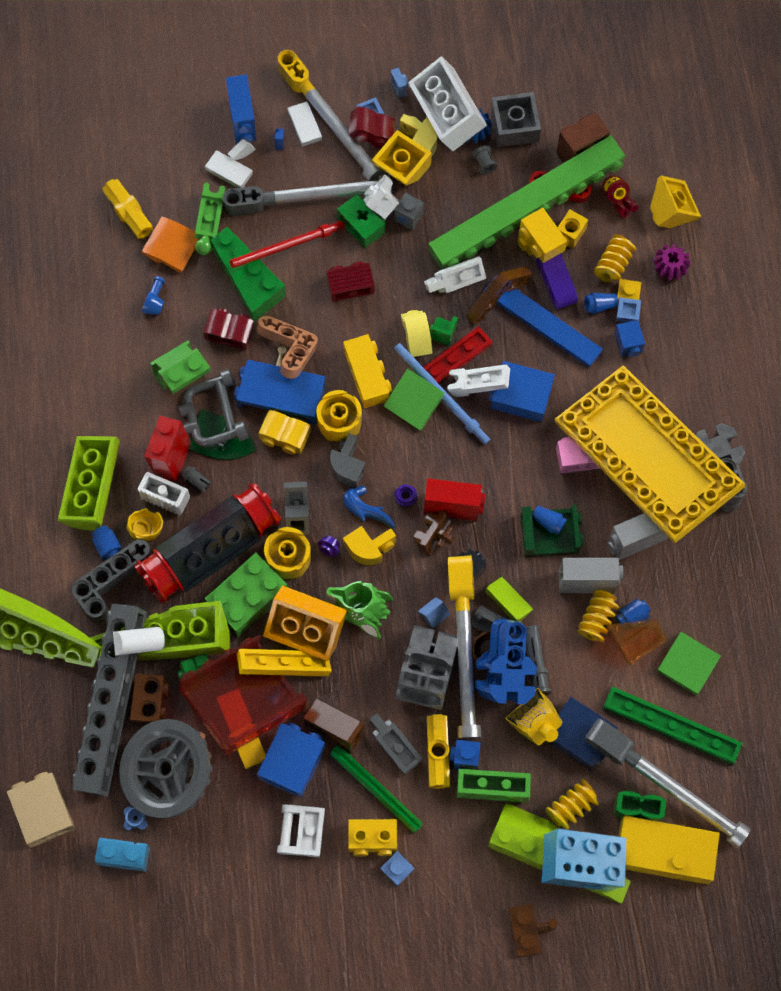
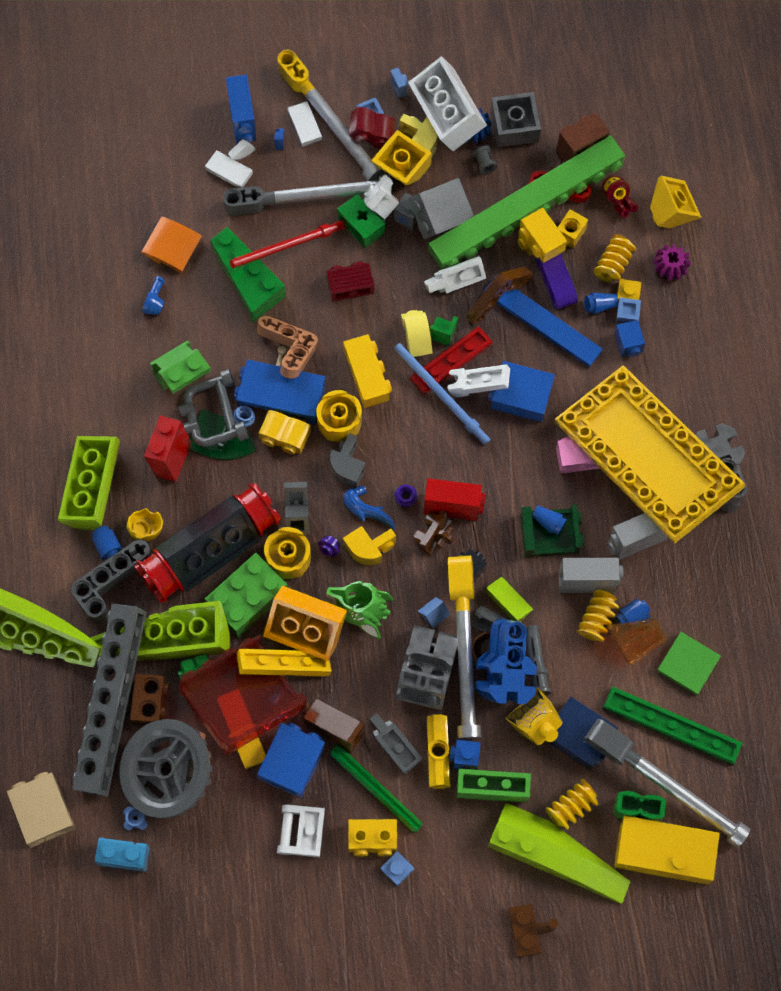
yellow piece [102,179,153,239] -> none
white brick [113,627,165,655] -> none
white brick [138,472,190,516] -> none
dark grey pin [182,466,211,493] -> none
bright green plate [194,183,225,255] -> none
dark red brick [203,308,254,350] -> none
bright green tile [384,369,445,431] -> none
dark azure piece [542,829,627,891] -> none
none -> medium blue plate [233,406,255,427]
none -> brick [408,178,474,239]

